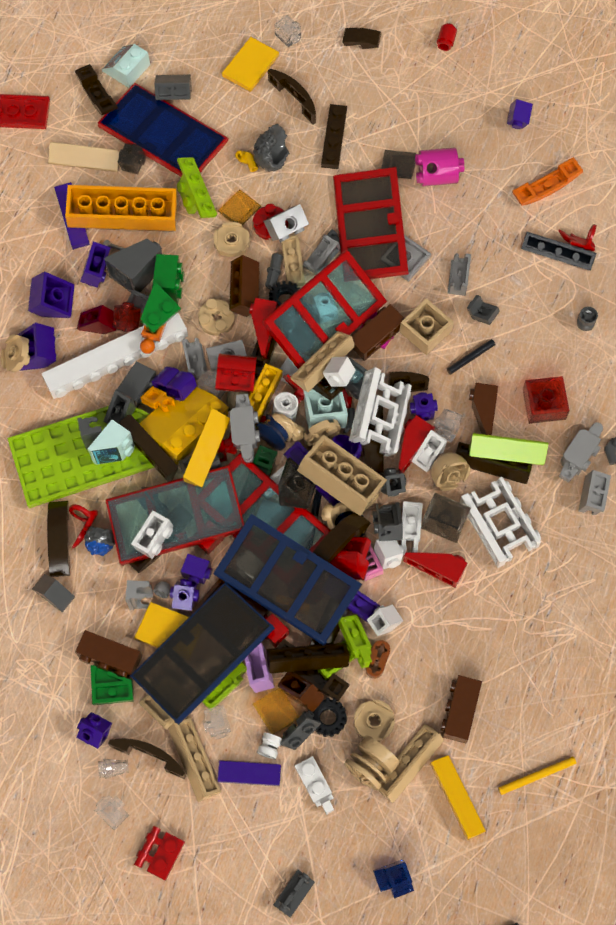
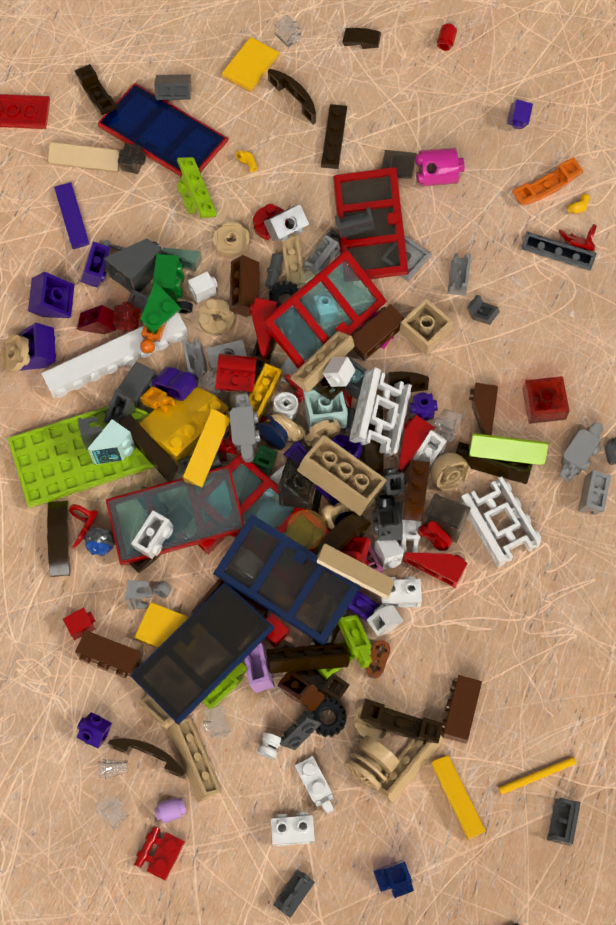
dark grey slope [32,574,75,613] -> none
light orange brick [65,185,177,231] -> none
green wing [91,665,134,705] -> none
light aqua slope [102,44,150,88] -> none
brick [170,579,199,611] -> none
dark purple brick [181,554,213,585] -> none
clear yellow piece [218,189,261,226] -> none
dark purple tile [218,760,281,786] -> none
dark grey piece [253,124,290,172] -> none
clear yellow piece [253,688,299,735] -> none
black bar [447,339,496,375] -> none
dark grey wheel [577,307,598,331] -> none
none -> red brick [63,607,96,641]
none -> lavender brick [155,797,187,824]
none -> sand green slope [162,247,202,271]
none -> black tile [176,301,193,314]
none -> white brick [188,271,218,304]
none -> white brick [271,812,315,847]
none -> clear yellow tile [287,510,326,549]
none -> tan slope [316,544,394,599]
none -> dark grey hinge [335,207,375,238]
none -> dark brown slope [360,698,443,744]
none -> black tile [375,494,395,507]
none -> white brick [381,576,422,608]
none -> reddish brown brick [403,460,430,522]
none -> red plate [418,521,452,551]
none -> dark grey hinge [547,798,581,846]
none -> yellow arm [567,194,590,214]

